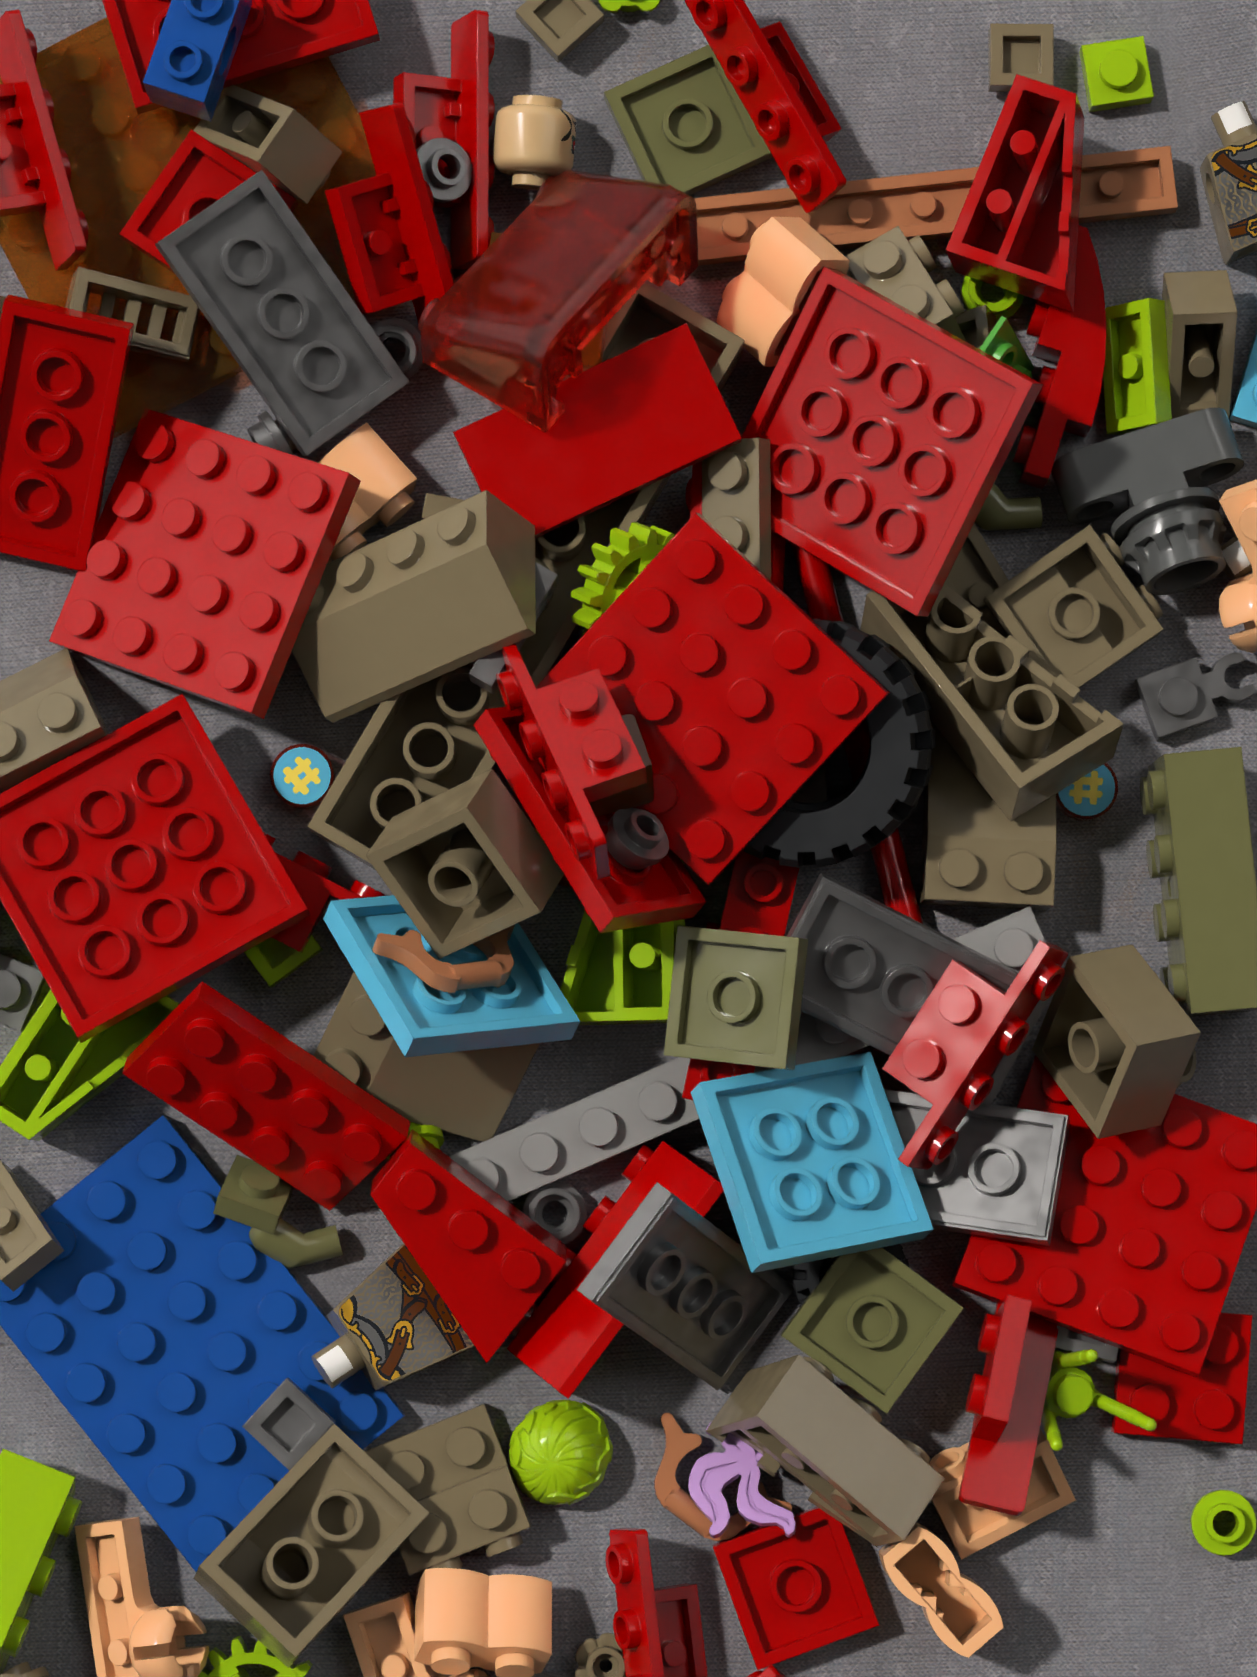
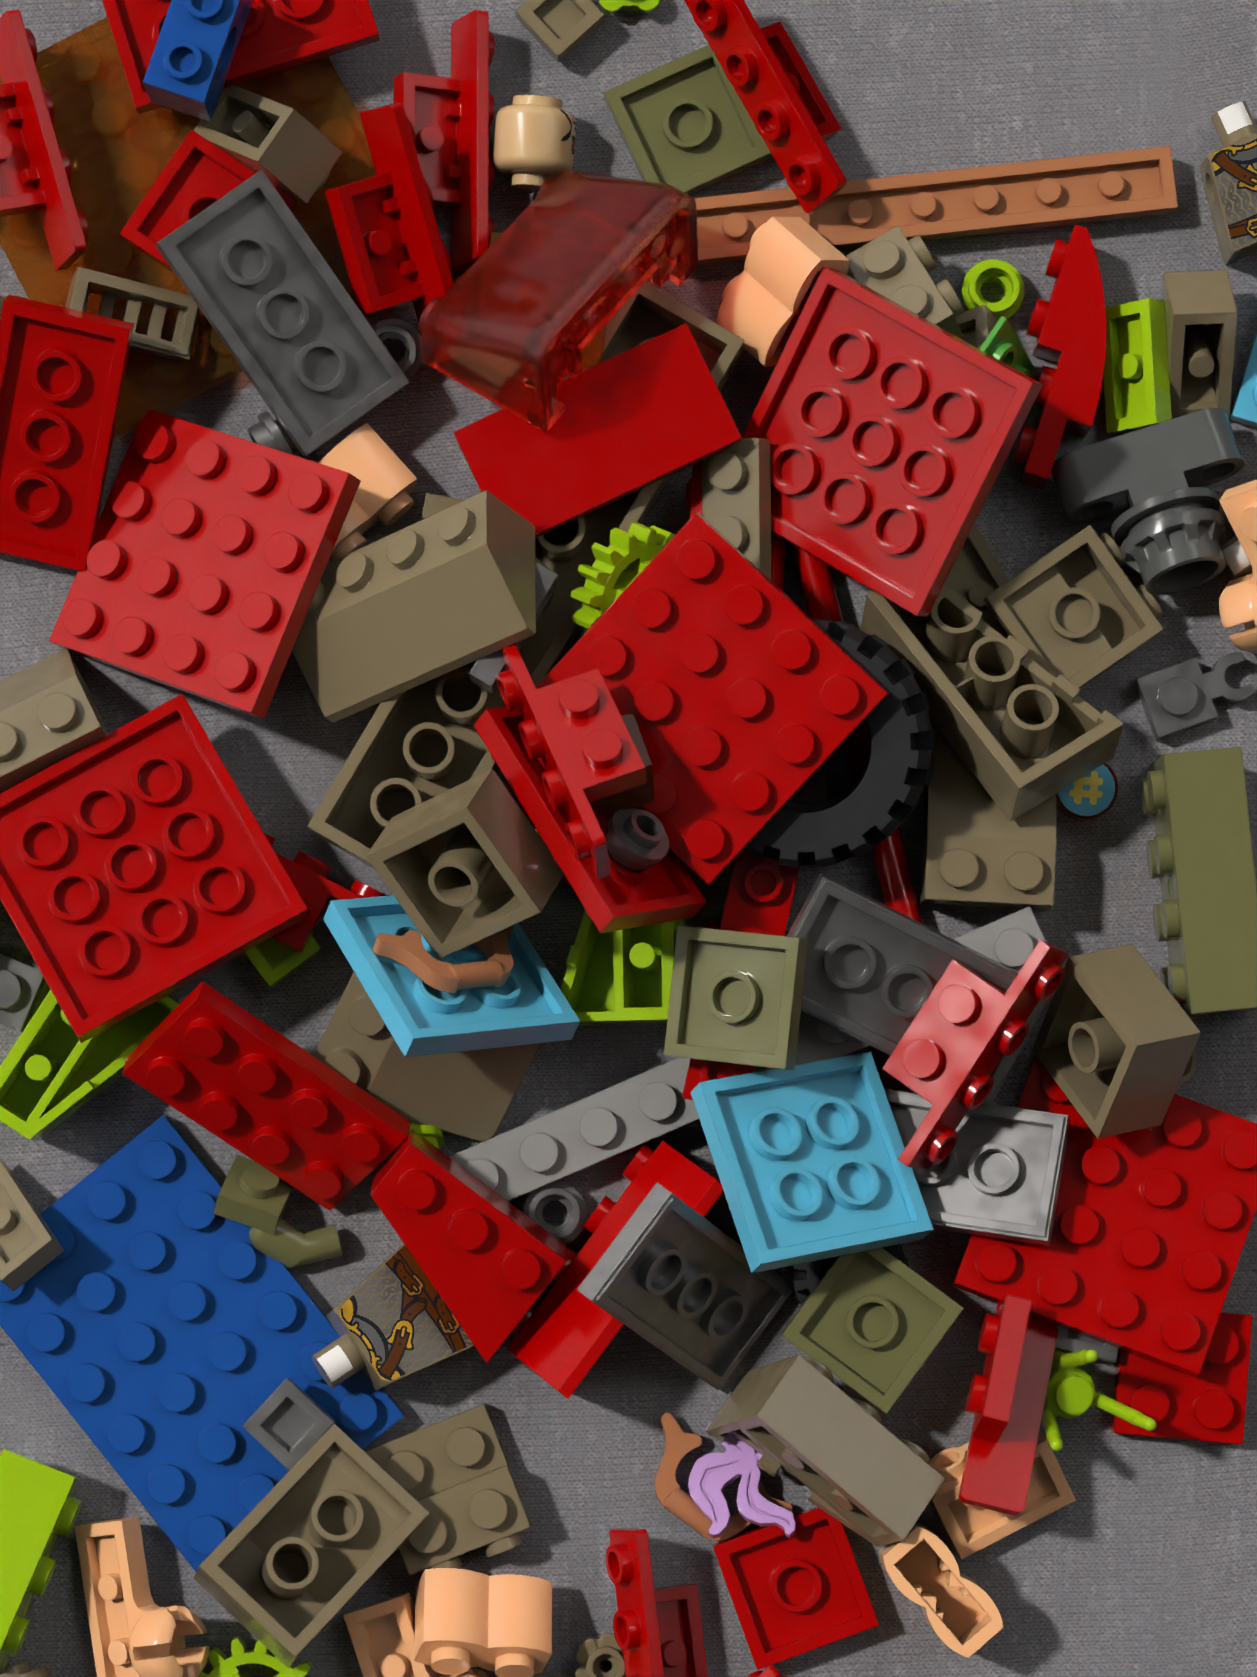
tile [270,744,335,809] -> none
flat silver plate [416,138,472,203] -> none
lime hair [509,1400,613,1506] -> none
red wedge [945,74,1085,312] -> none
olive arm [975,484,1042,531] -> none
dark tan plate [988,23,1054,92] -> none
lime plate [1079,36,1154,112] -> none
lime plate [1190,1490,1256,1555] -> none

